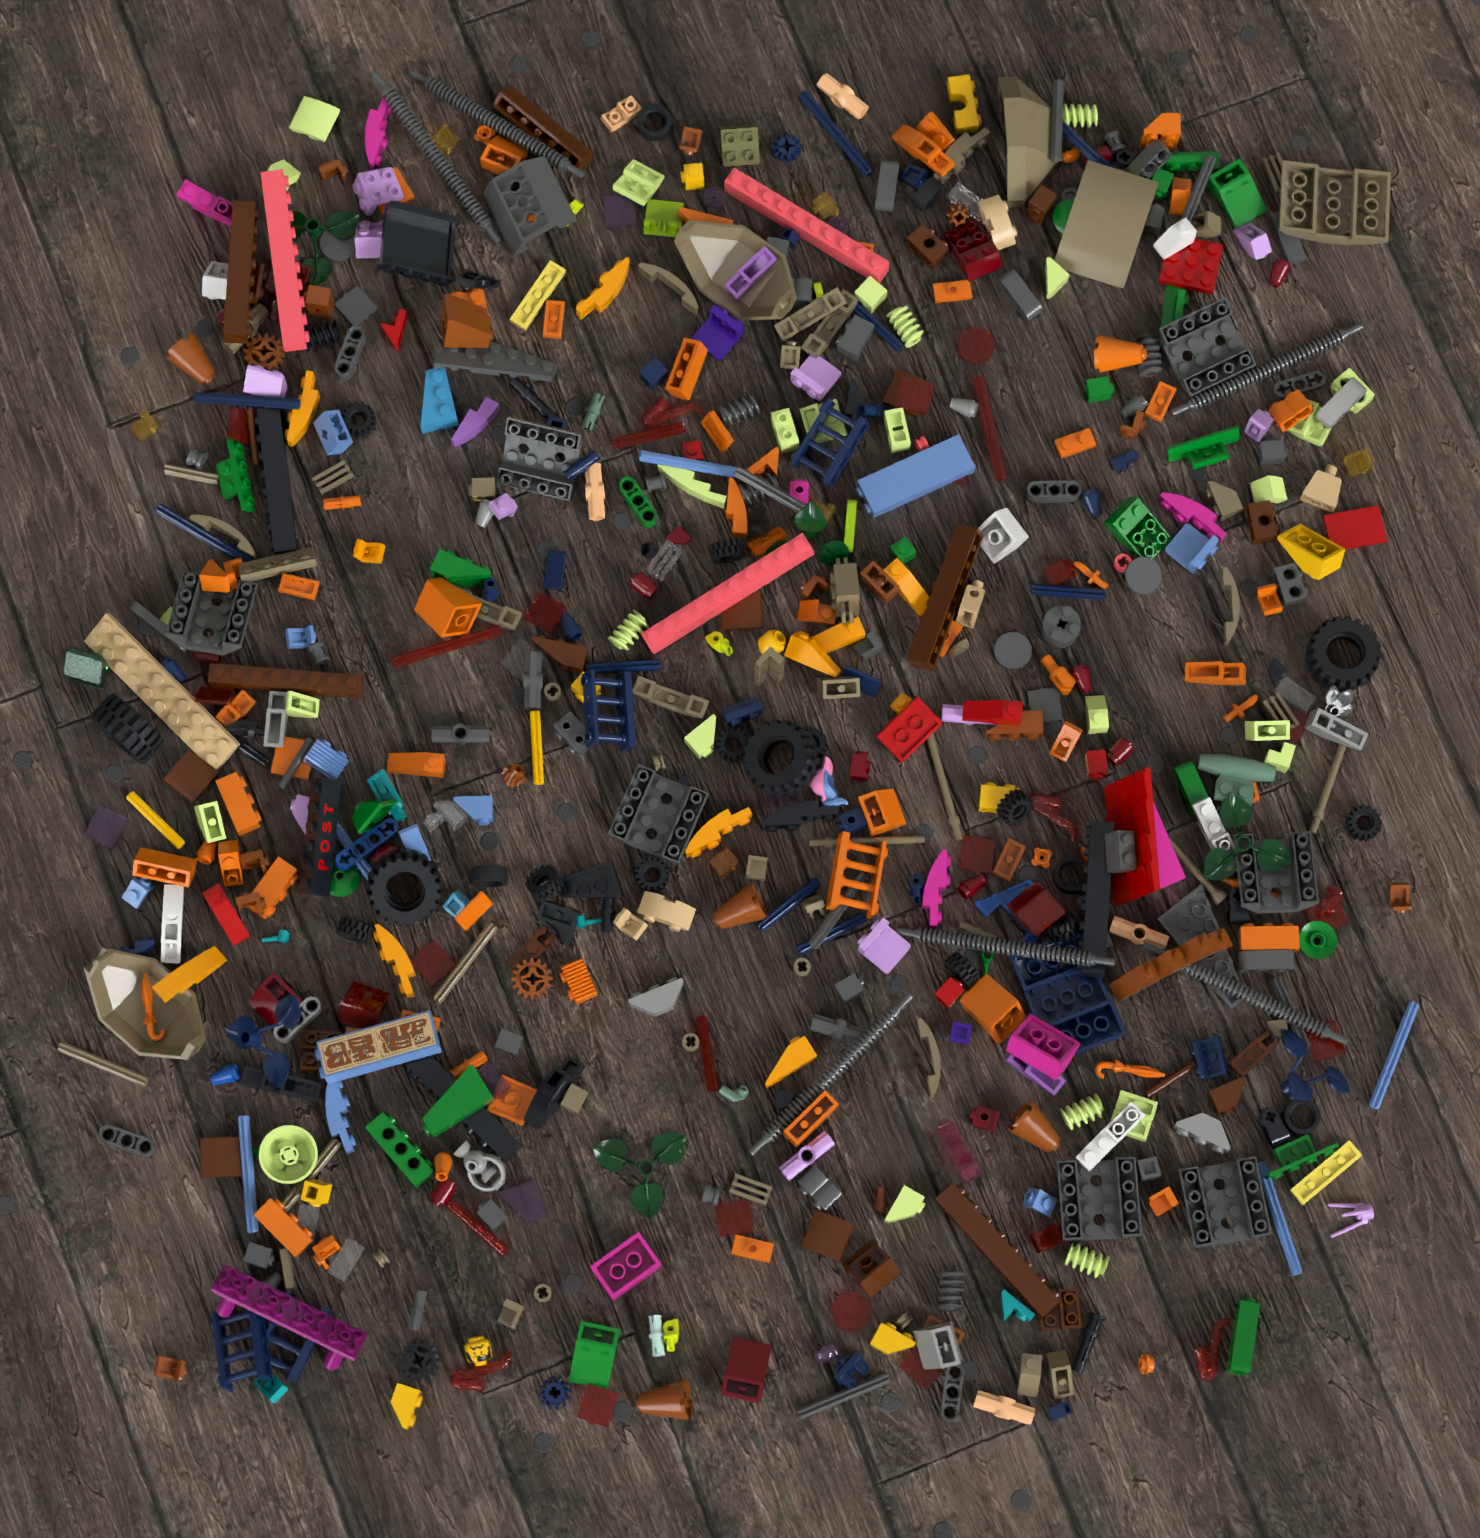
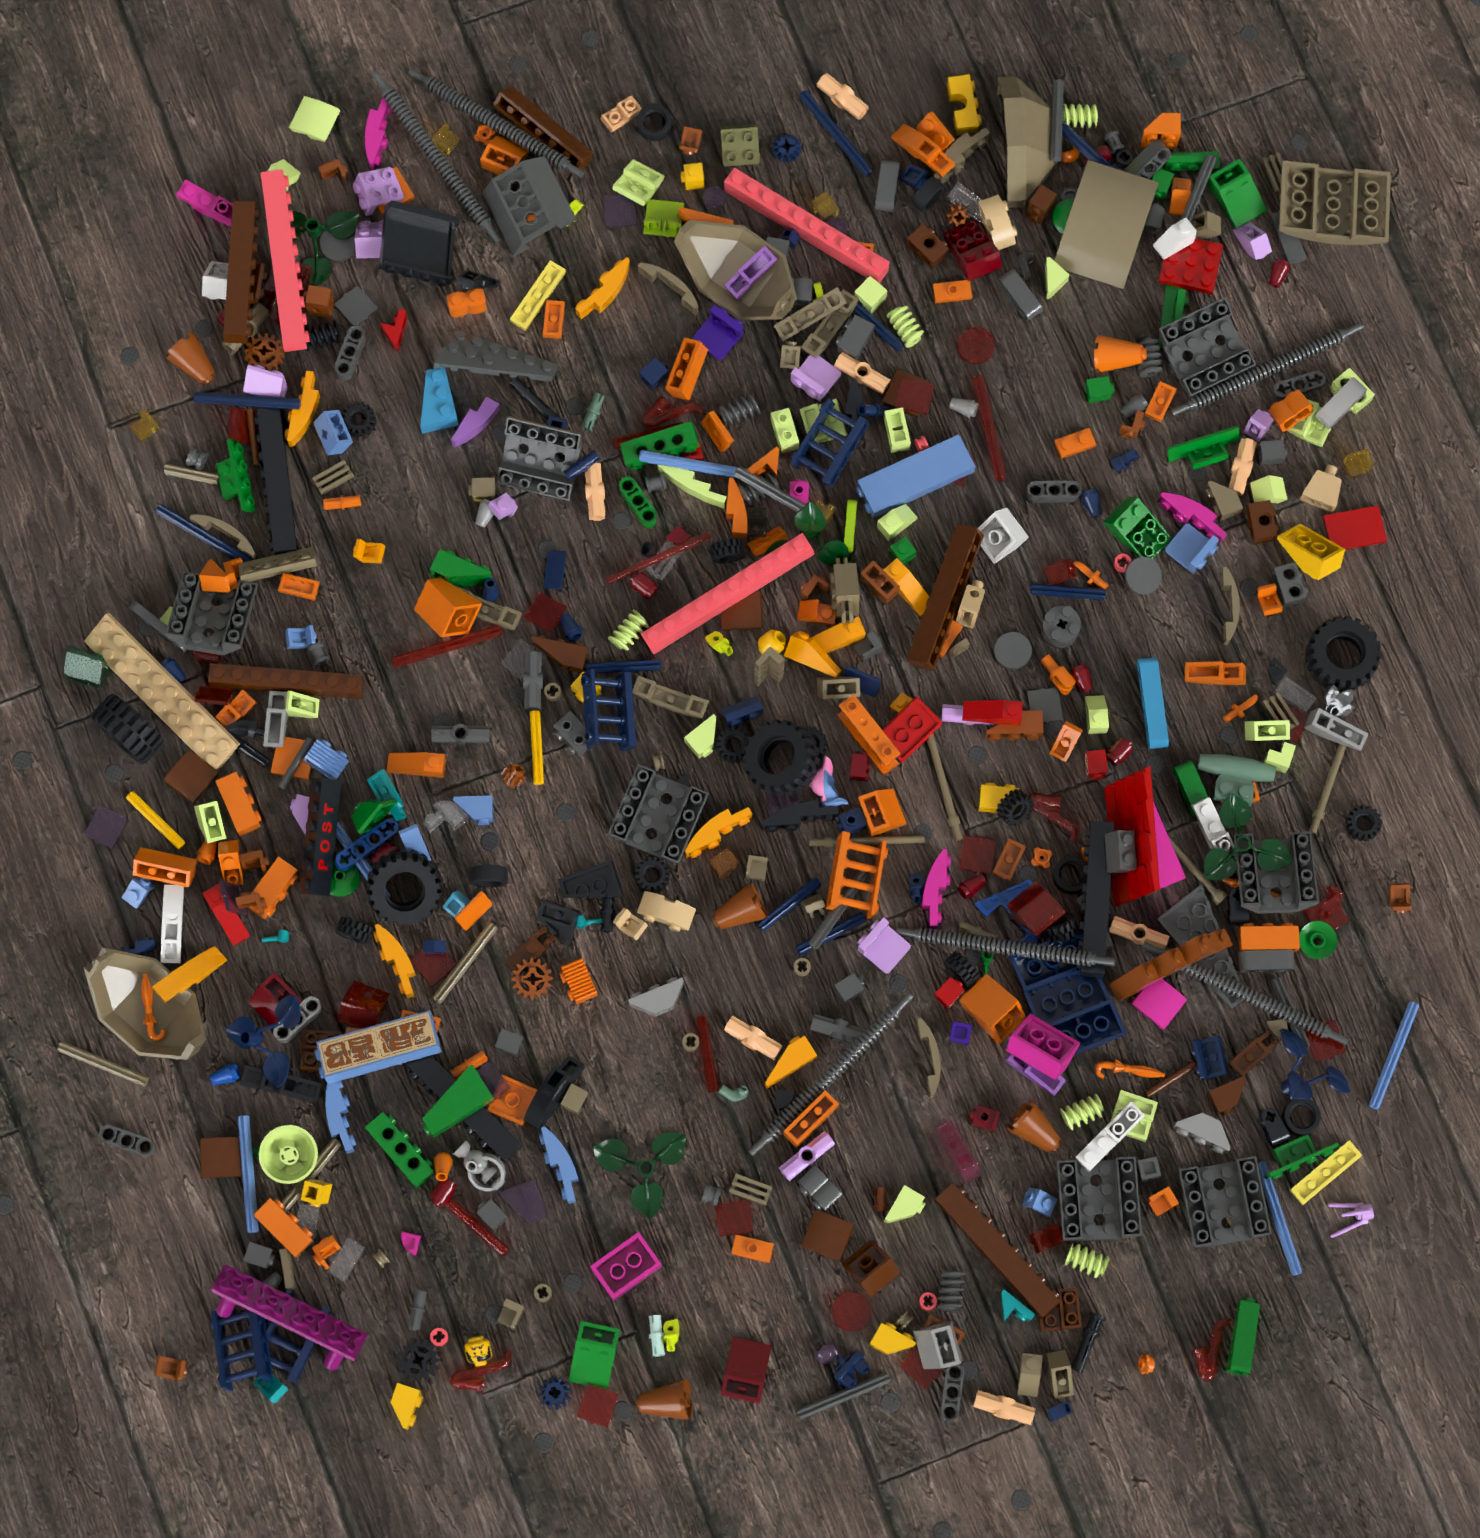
dark orange slope [440,294,493,348] -> none
black tyre [525,865,563,902] -> none
none -> piece [219,880,247,916]
none -> dark pink tile [401,1231,421,1256]
none -> dark blue piece [423,940,446,955]
none -> coral bush [430,1328,449,1347]
none -> medium blue slope [539,1127,579,1204]
none -> clear red bar [605,531,711,584]
none -> green brick [620,421,701,470]
none -> light nougat piece [724,1015,783,1060]
none -> light nougat piece [834,352,890,394]
none -> orange fence [837,694,901,776]
none -> yellowish green slope [877,504,918,541]
none -> coral bush [919,1292,937,1311]
none -> dark pink slope [1131,979,1187,1029]
none -> dark azure beam [1137,657,1169,749]
none -> light nougat piece [1228,438,1257,496]

